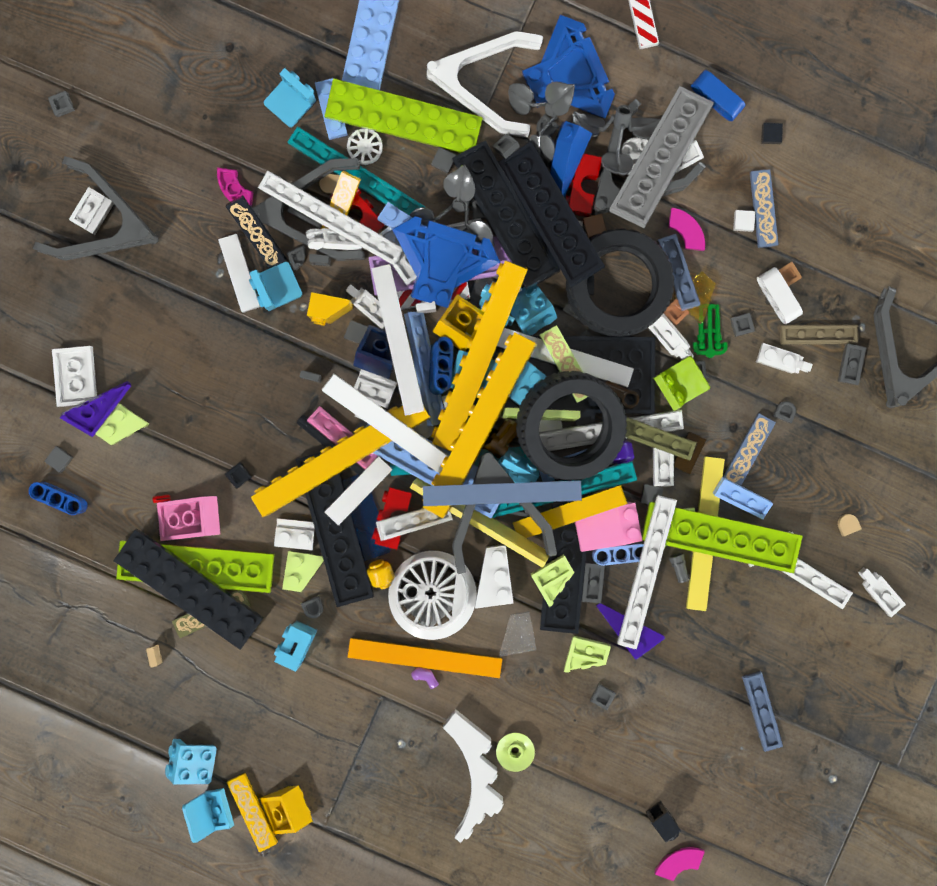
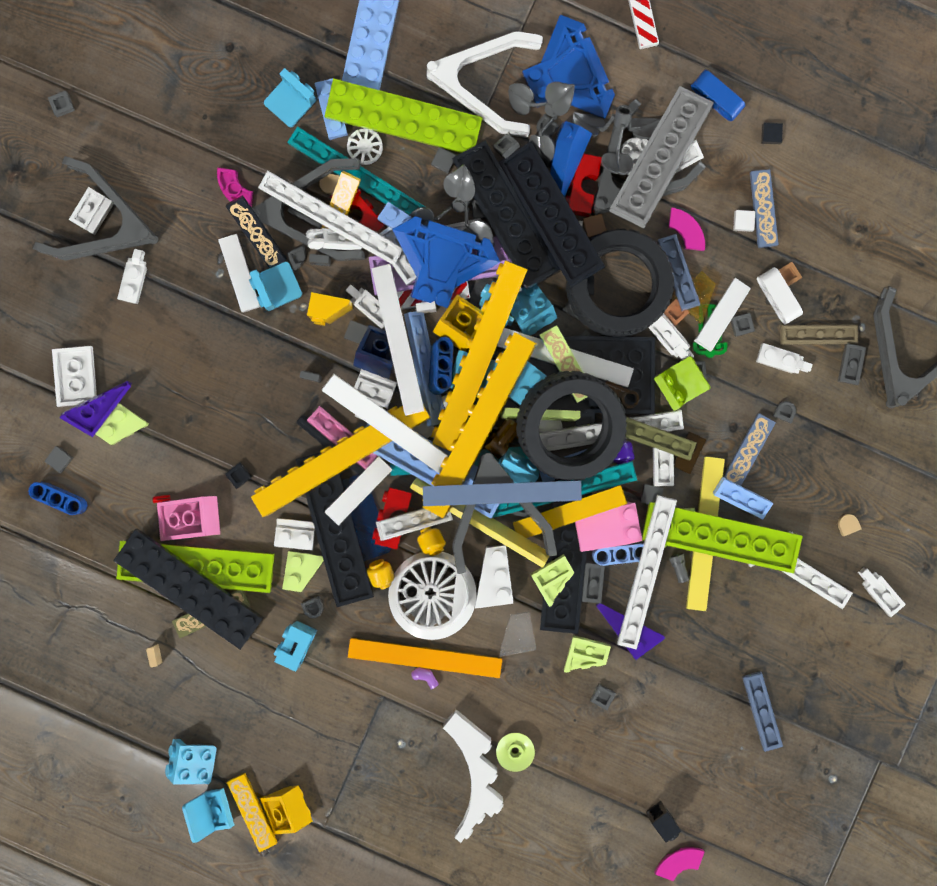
none -> white hinge [117,249,147,304]
none -> yellow head [417,527,445,556]
none -> white tile [694,278,751,351]

